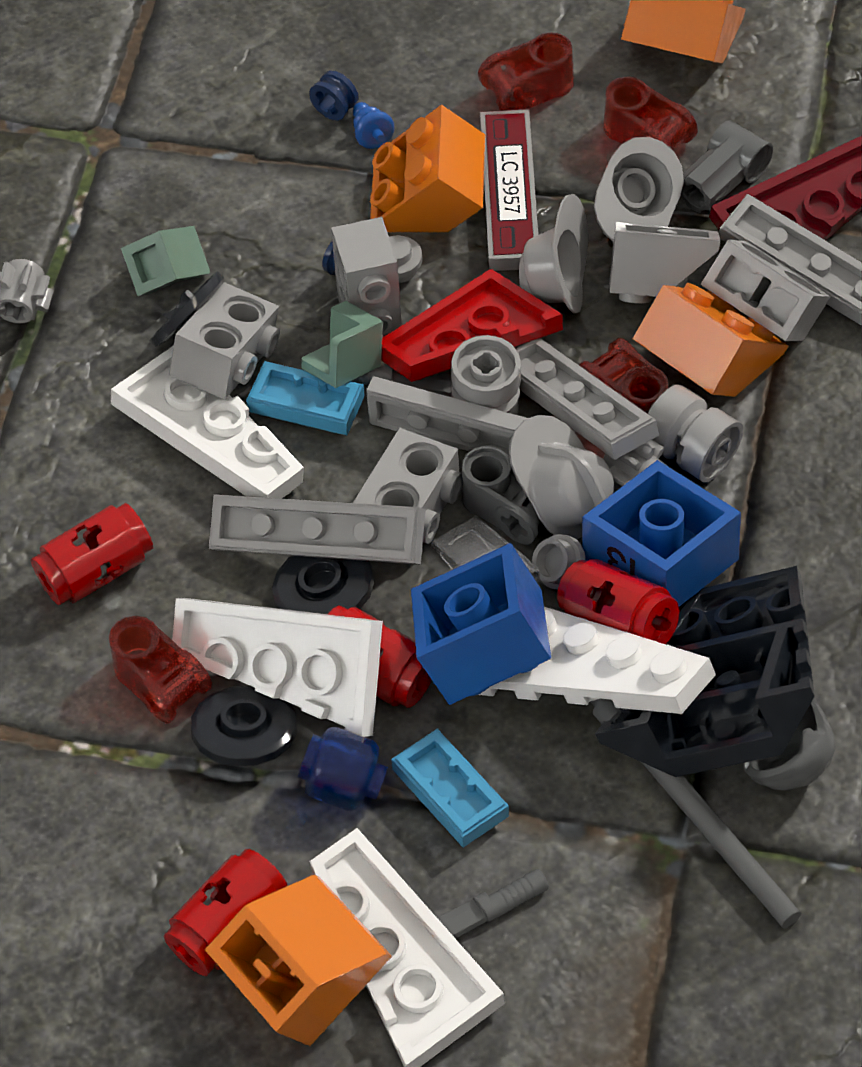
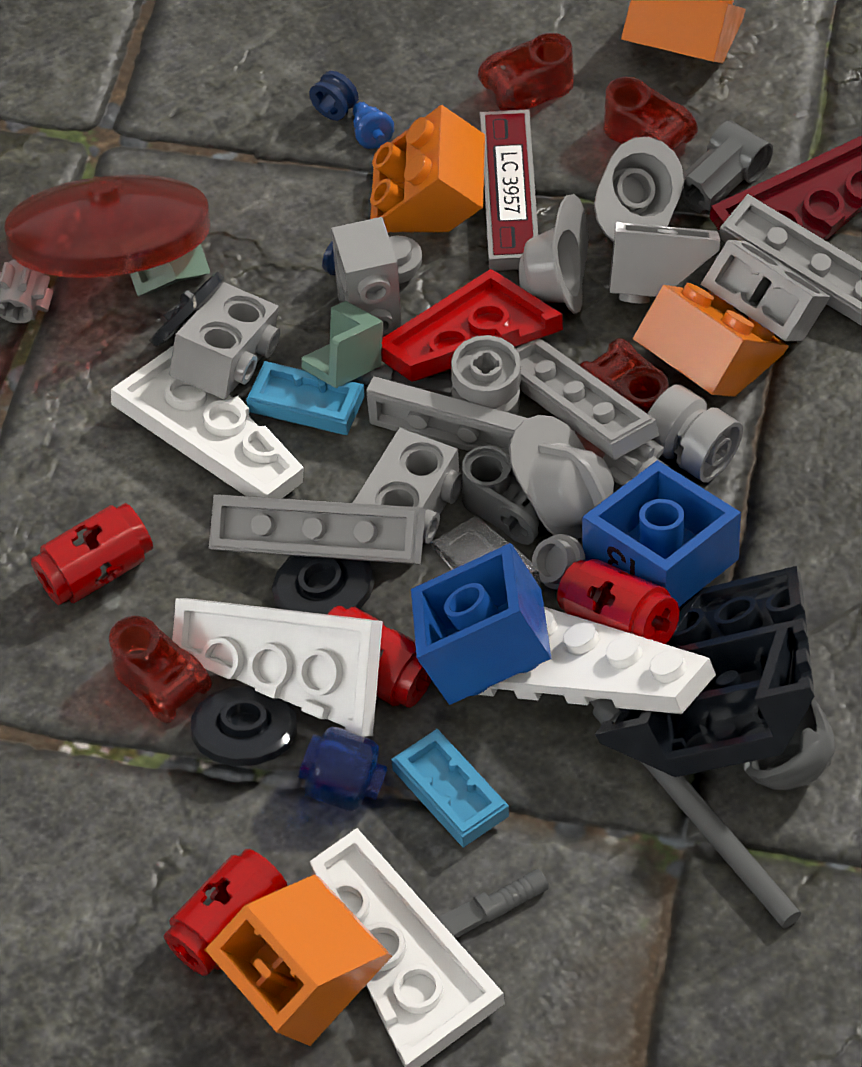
none -> clear red dish [4,174,211,278]

